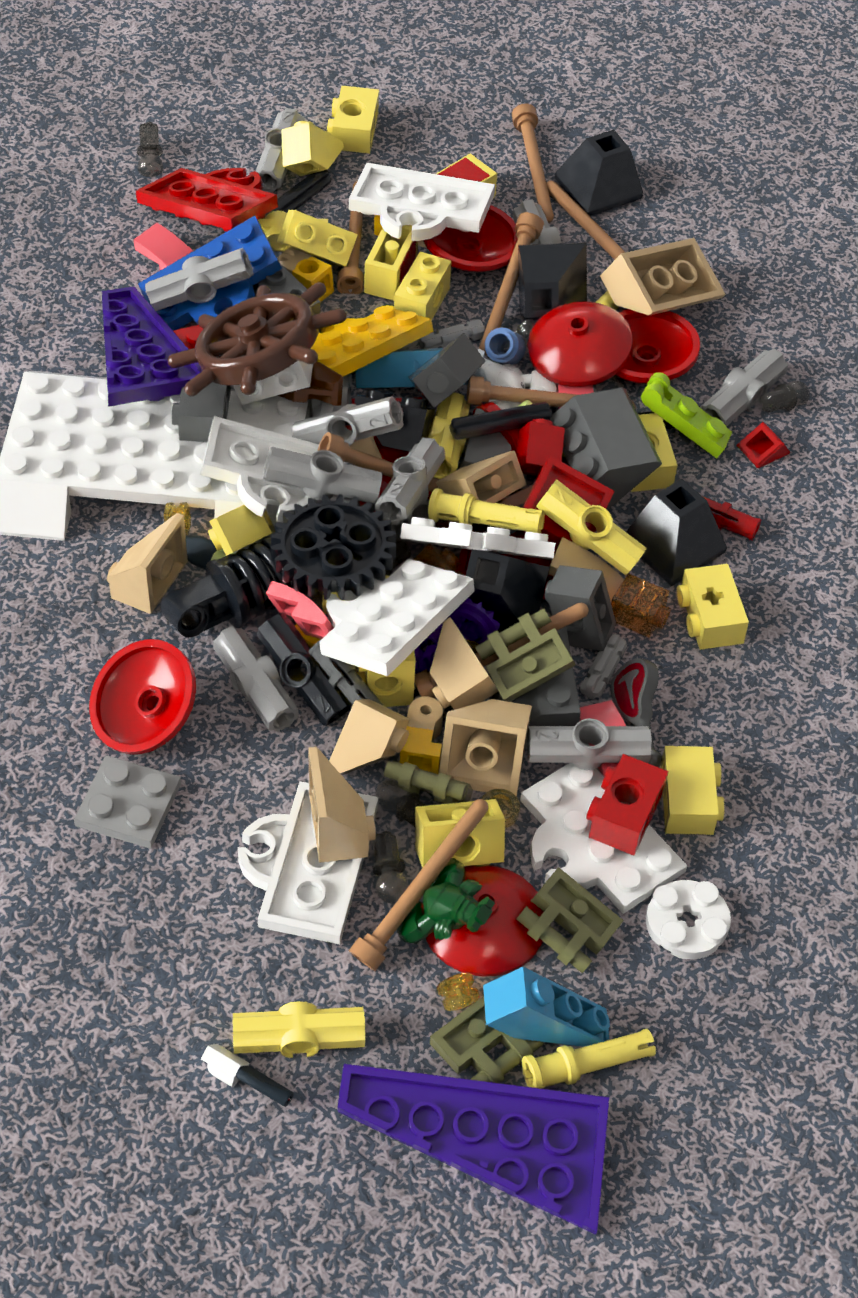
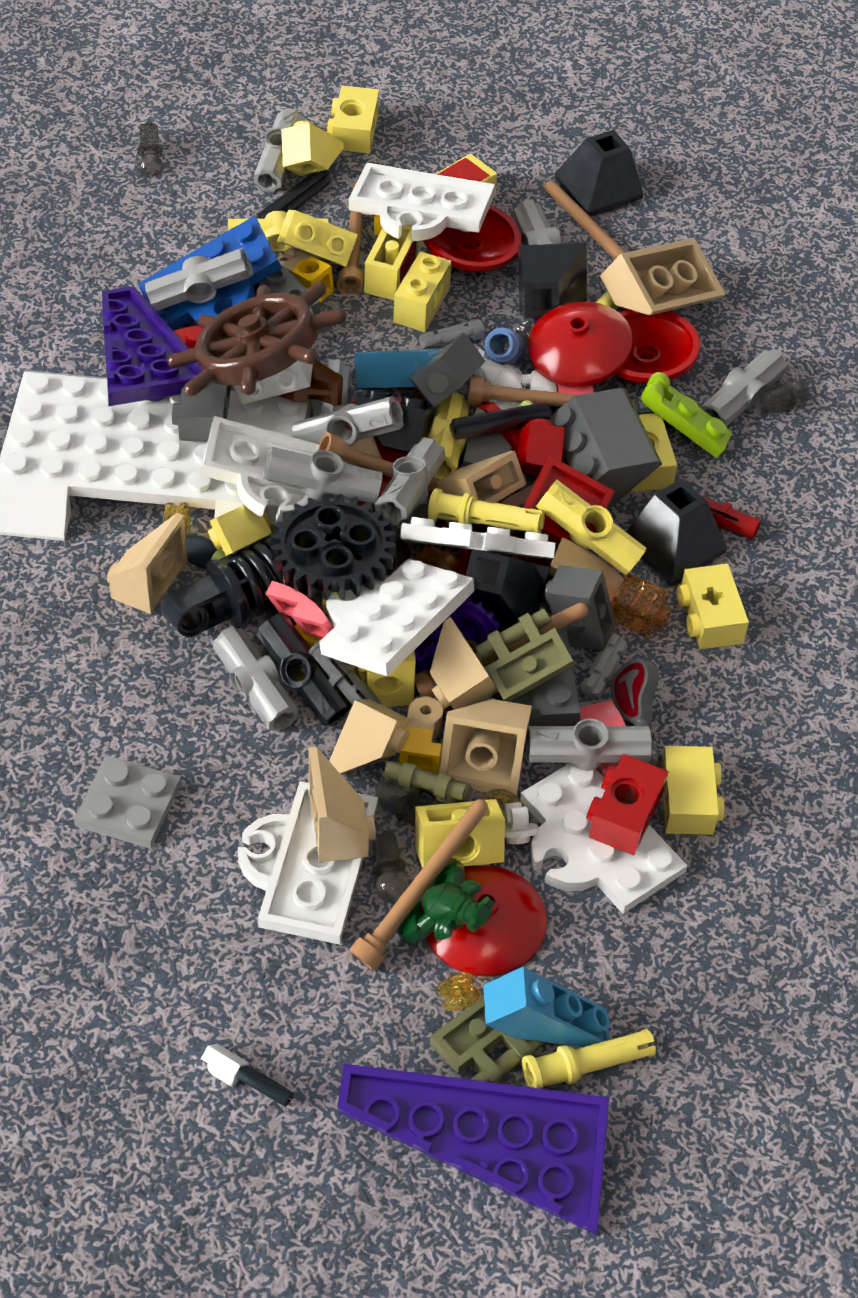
red dish [89,639,196,755] -> none
coral slope [134,223,193,270] -> none
red plate [136,168,278,232] -> none
light yellow piece [233,1001,366,1058] -> none
yellow plate [310,305,434,377] -> none
medium nougat piece [479,212,544,355] -> none
medium nougat piece [512,104,554,223] -> none
olive plate [517,867,624,973] -> none
white plate [646,880,731,959] -> none
red slope [736,422,790,468] -> none
none -> white plate [504,802,538,844]

